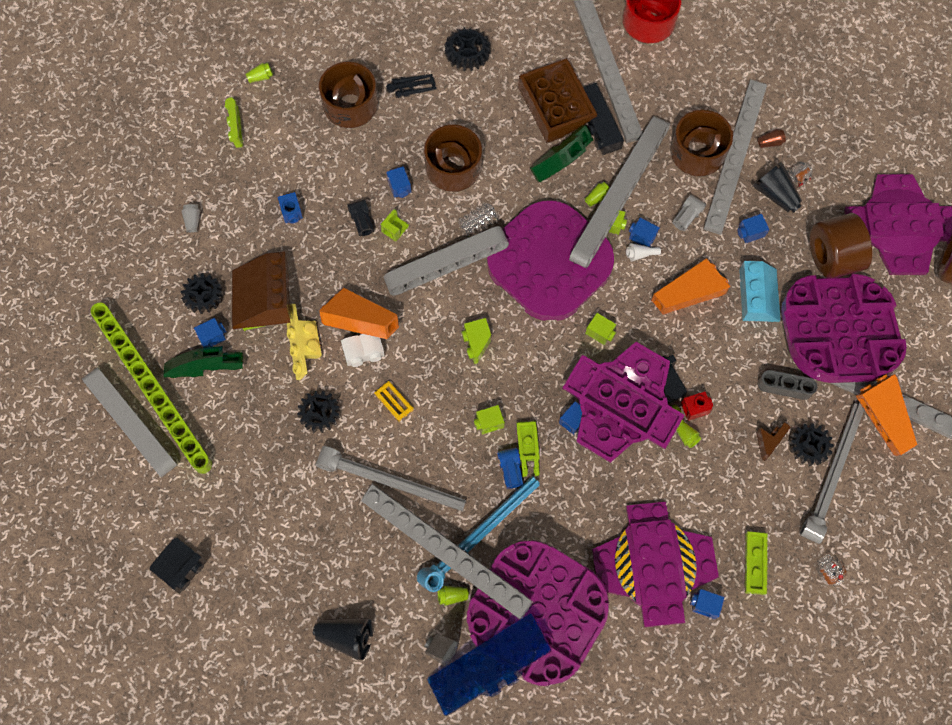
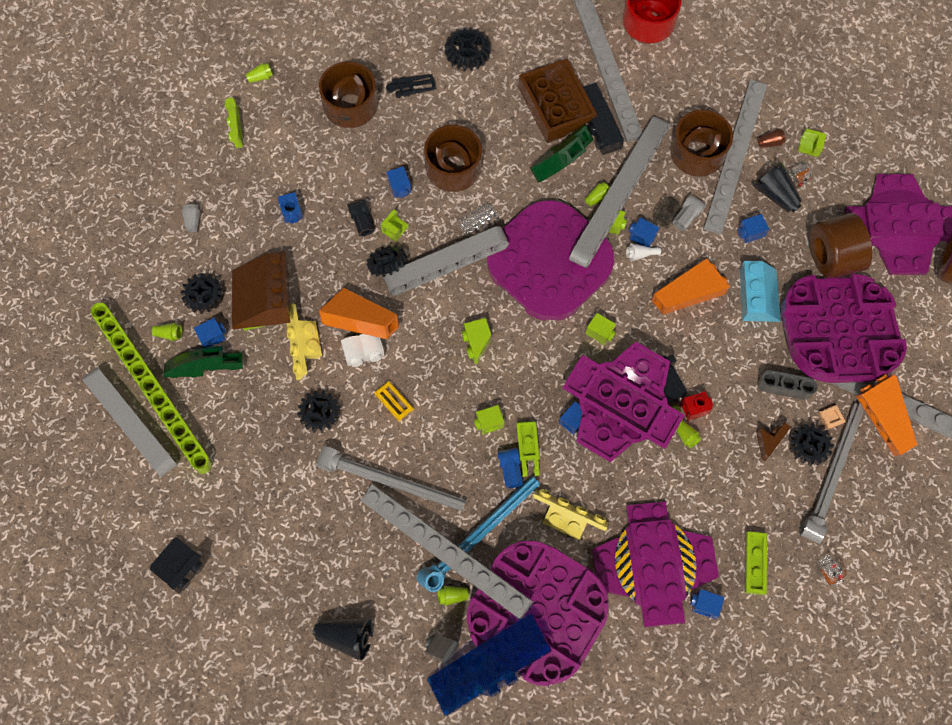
none -> lime cone [152,323,183,342]
none -> black gear [366,245,407,277]
none -> light yellow bracket [532,489,609,540]
none -> clear smoke brick [652,197,681,229]
none -> lime panel [798,129,827,157]
none -> light nougat tile [818,405,846,430]

